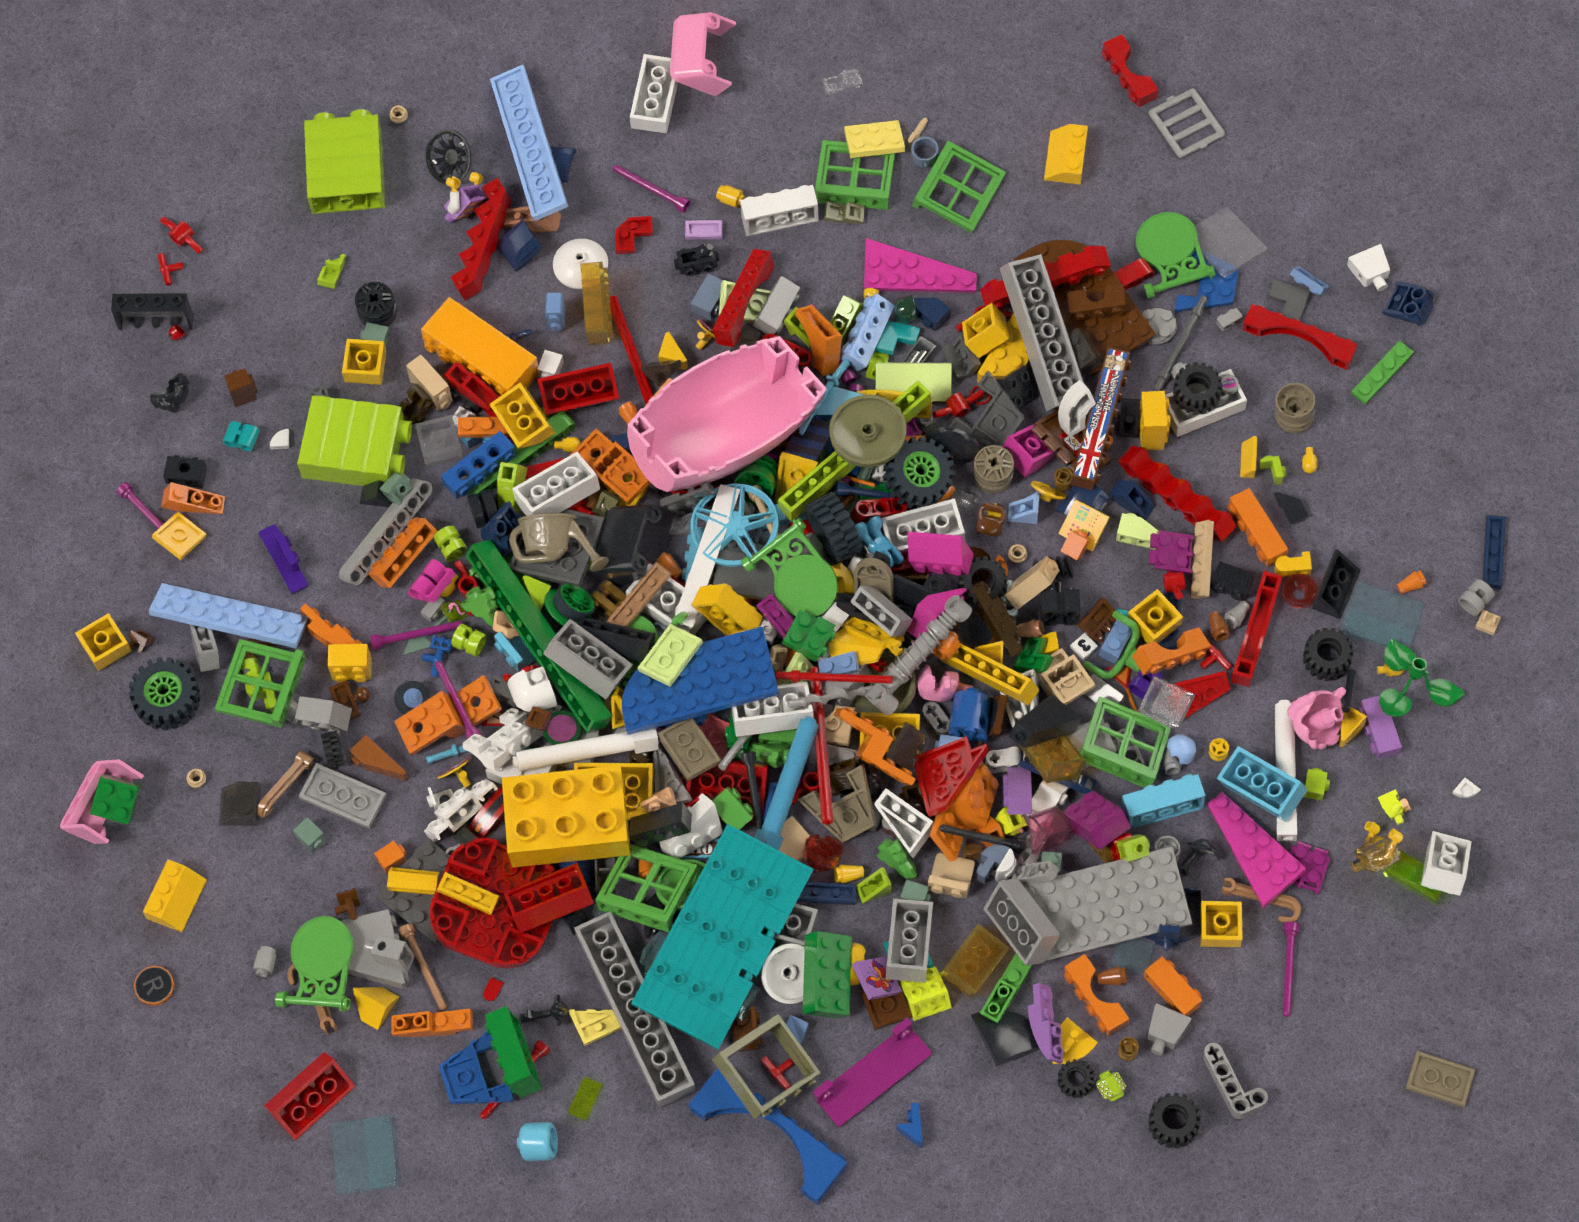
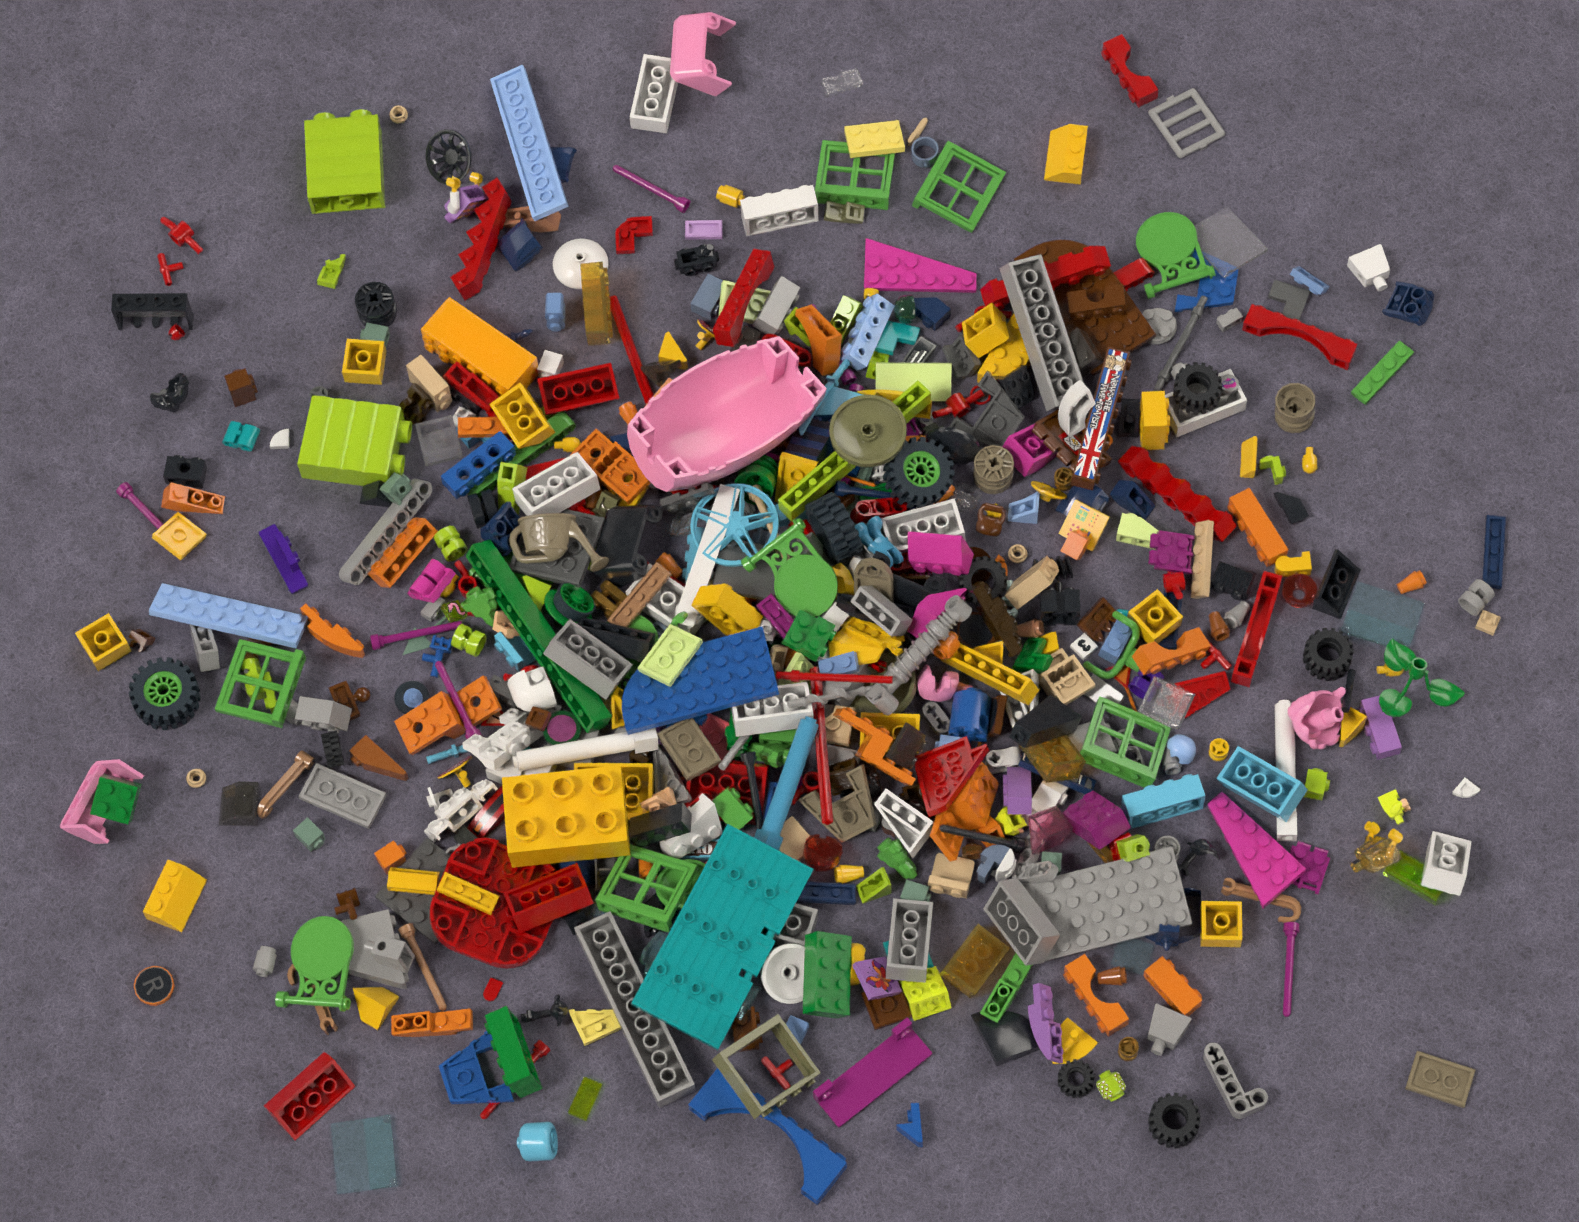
yellow brick [328,644,372,683] -> none

